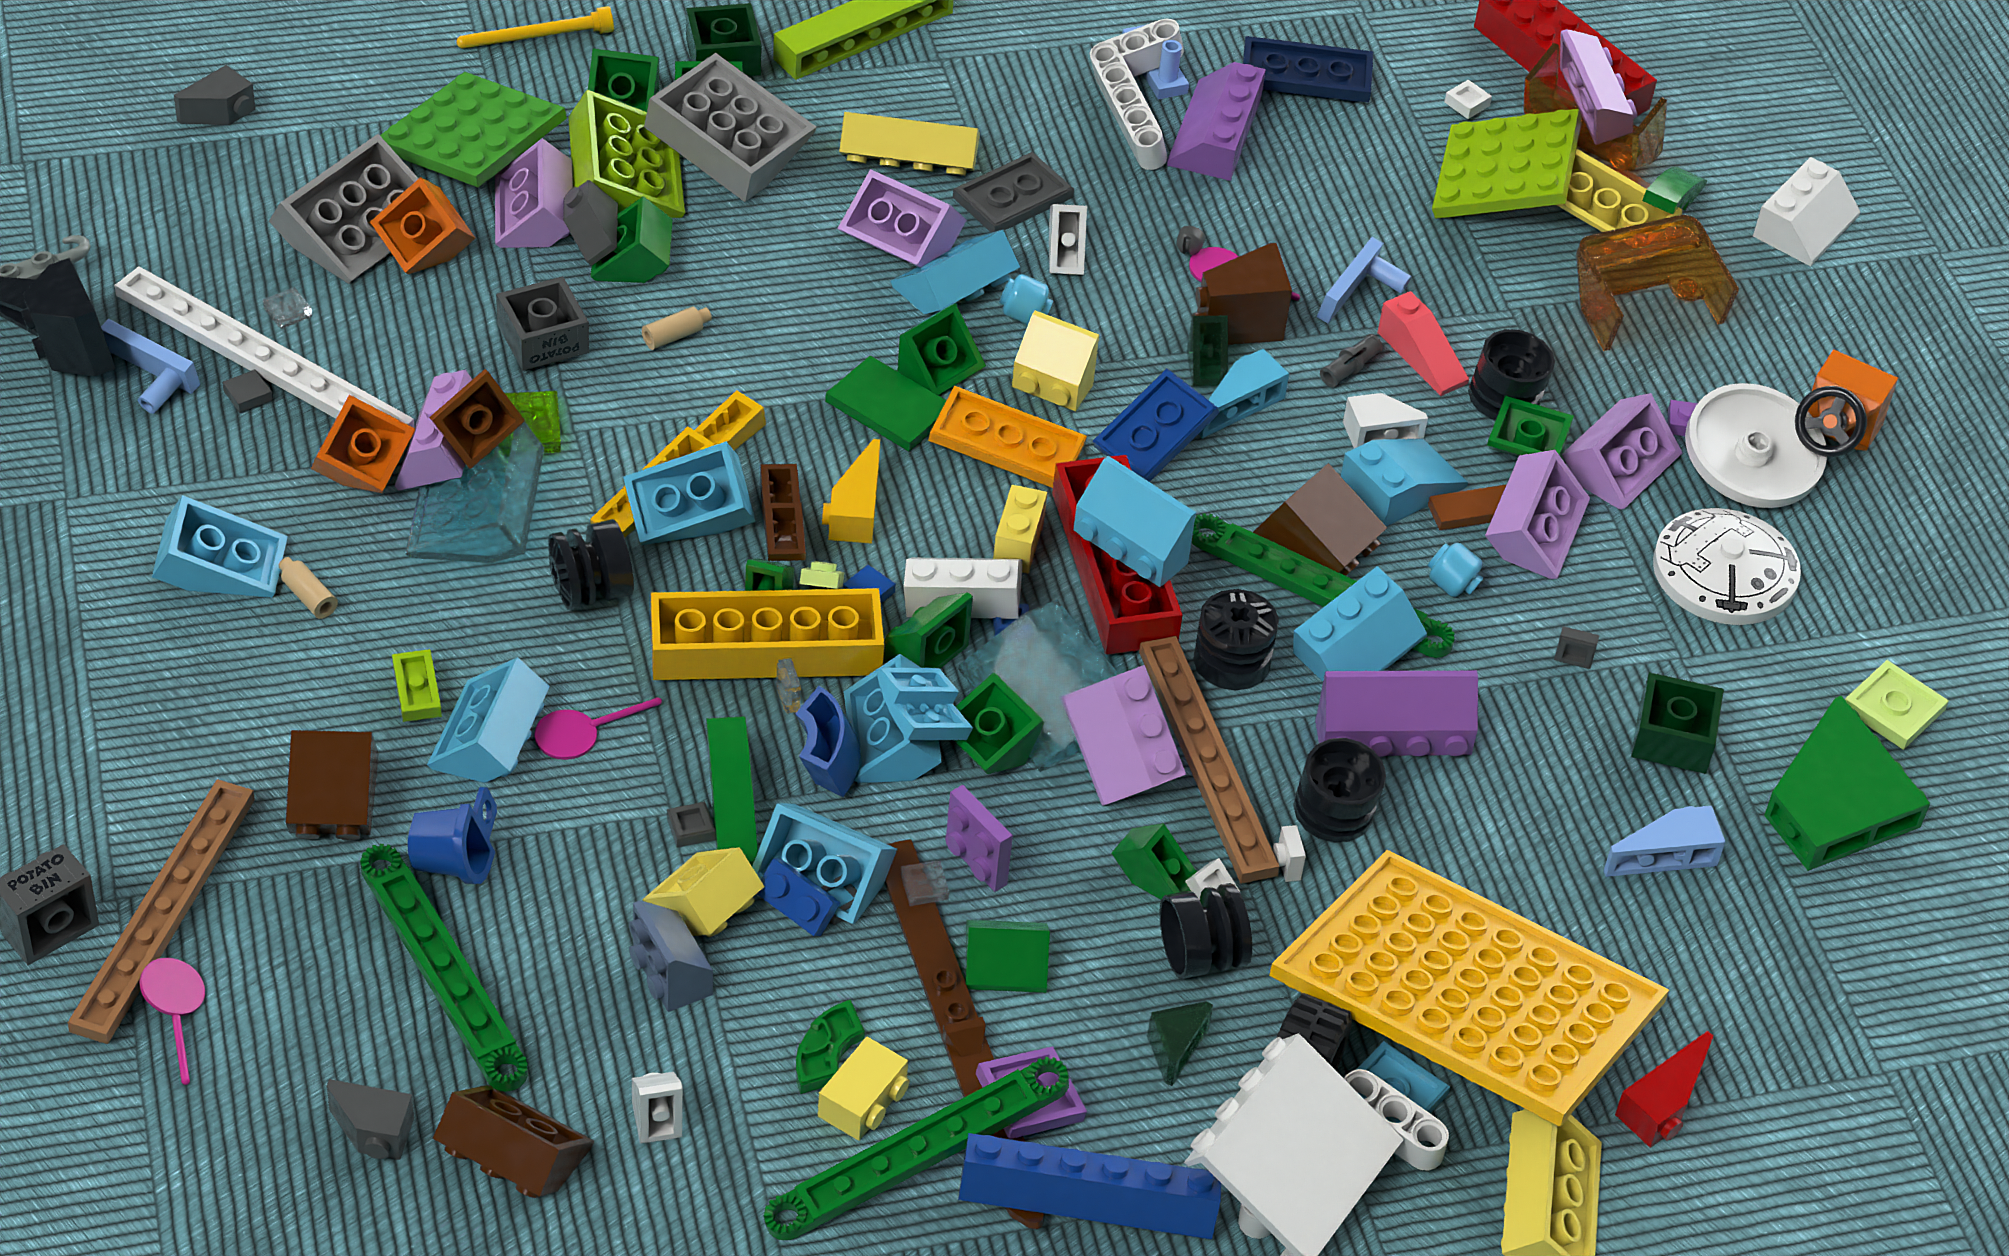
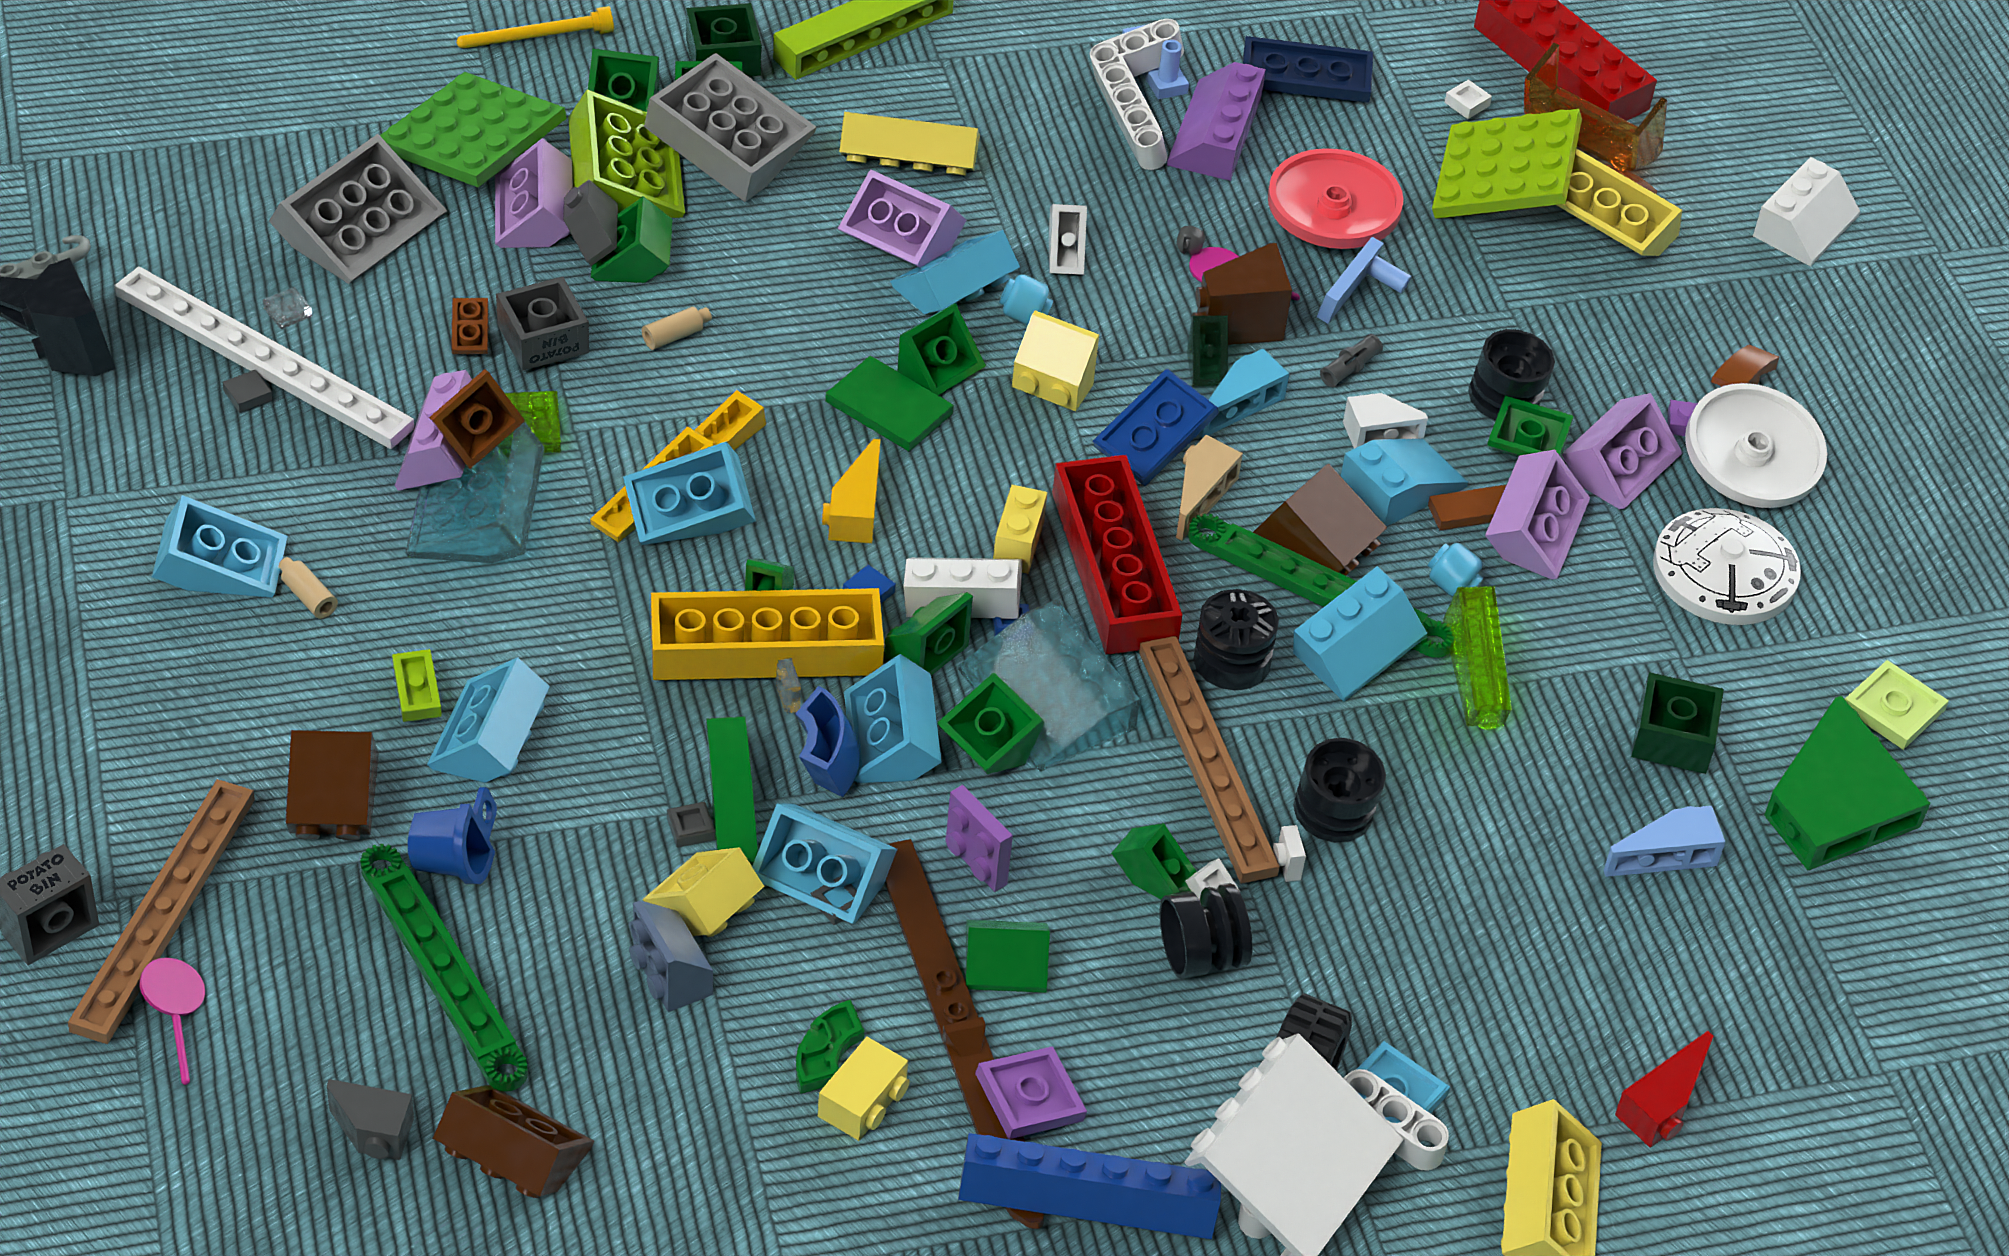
light blue piece [101,319,200,414] -> none
dark grey slope [174,65,256,125] -> none
orange slope [311,395,415,493] -> none
orange slope [370,177,476,274] -> none
dark pink piece [535,697,662,760] -> none
black wheel [548,519,634,610] -> none
white slope [632,1072,683,1144] -> none
blue plate [757,858,841,936] -> none
reddish brown slope [760,464,806,561] -> none
green plate [764,1057,1069,1240] -> none
yellowish green plate [800,561,844,589] -> none
medium azure slope [877,667,973,740] -> none
clear tile [901,860,949,906] -> none
light orange tile [928,386,1087,488] -> none
dark grey tile [953,152,1074,233] -> none
lavender slope [1061,665,1186,806] -> none
medium azure slope [1073,456,1196,587] -> none
clear green slope [1147,1001,1213,1086] -> none
yellow plate [1269,850,1669,1127] -> none
medium lavender slope [1315,670,1478,757] -> none
coral slope [1377,291,1469,396] -> none
dark grey tile [1554,626,1599,669] -> none
lavender slope [1560,29,1637,145] -> none
clear orange windscreen [1576,215,1739,351] -> none
green slope [1642,167,1707,214] -> none
piece [1795,349,1898,457] -> none
none -> dark orange slope [452,298,488,354]
none -> tan slope [1176,435,1243,541]
none -> coral dish [1268,149,1403,249]
none -> clear neon green slope [1443,586,1512,730]
none -> dark orange slope [1711,344,1779,387]

